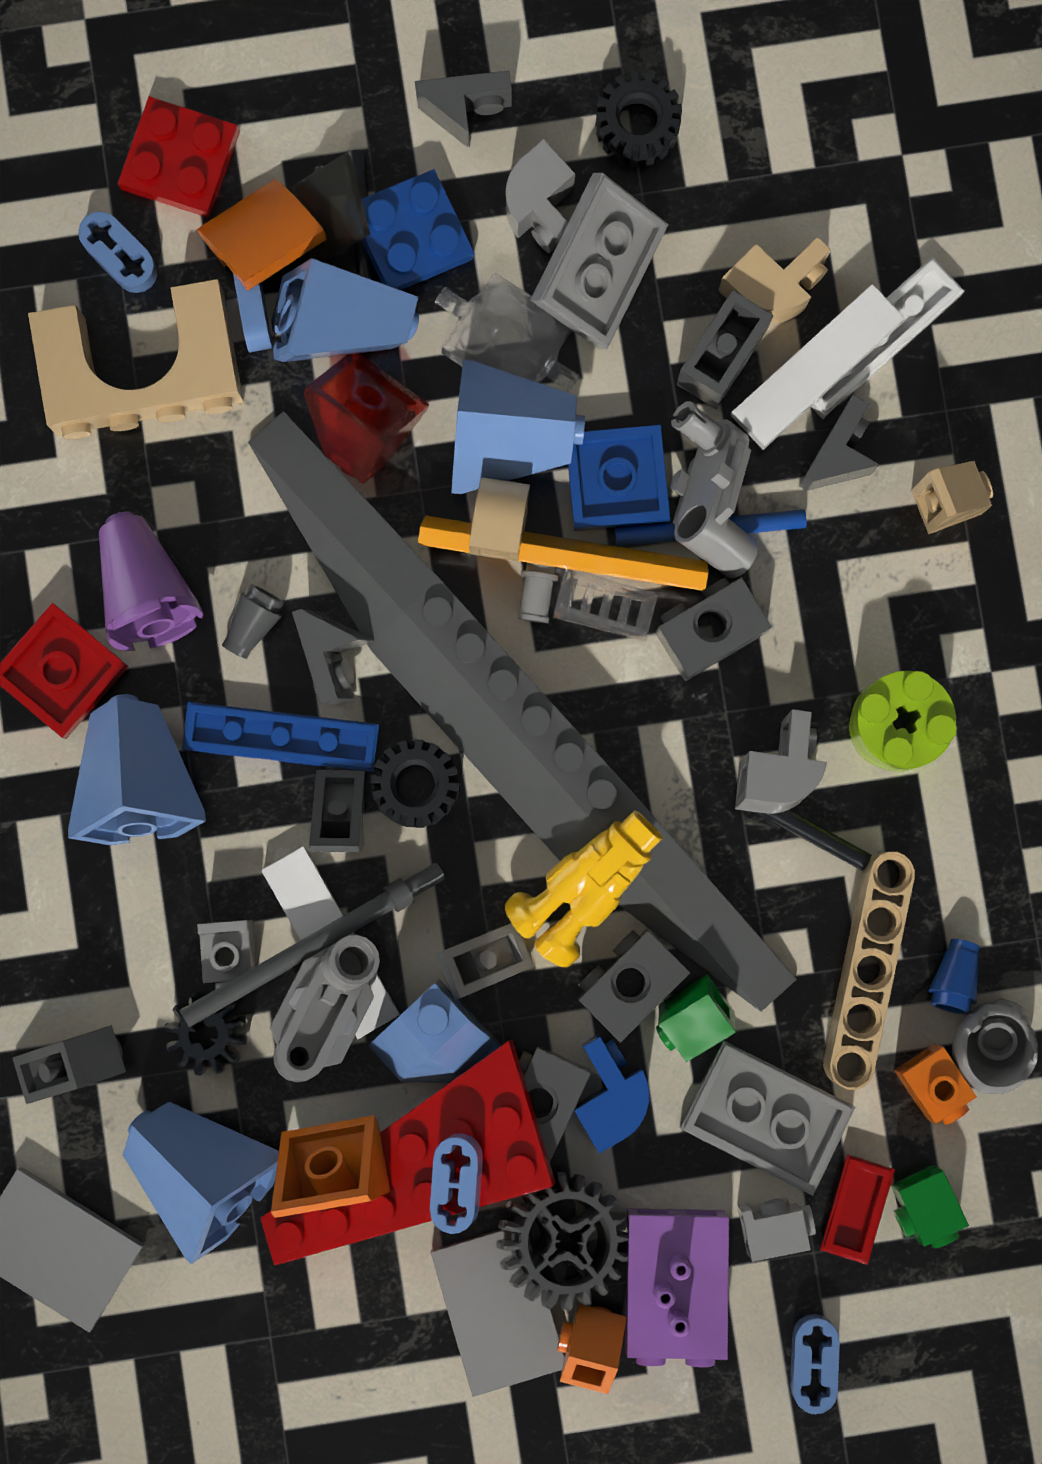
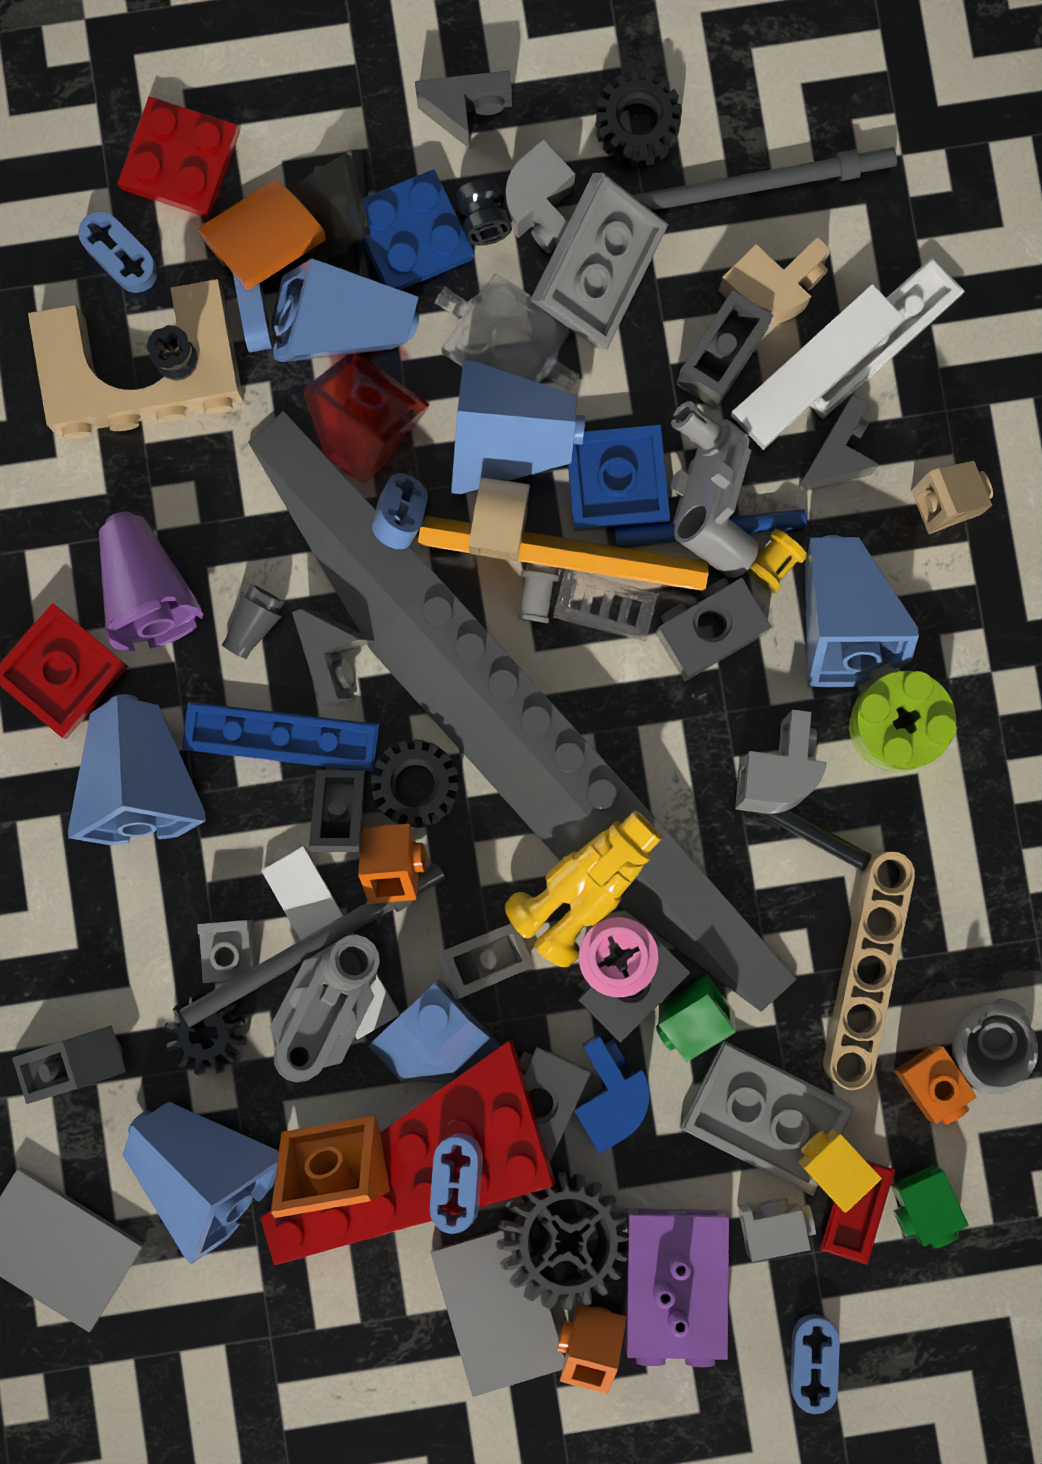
blue cone [928,939,980,1015] -> none
none -> black bush [146,325,198,381]
none -> orange brick [358,824,426,904]
none -> medium blue beam [372,473,428,549]
none -> black wheel [455,179,512,246]
none -> bright pink gear [579,917,659,998]
none -> dark grey bar [632,147,897,211]
none -> yellow bush [746,529,807,594]
none -> yellow brick [798,1129,882,1213]
none -> medium blue slope [805,535,919,687]

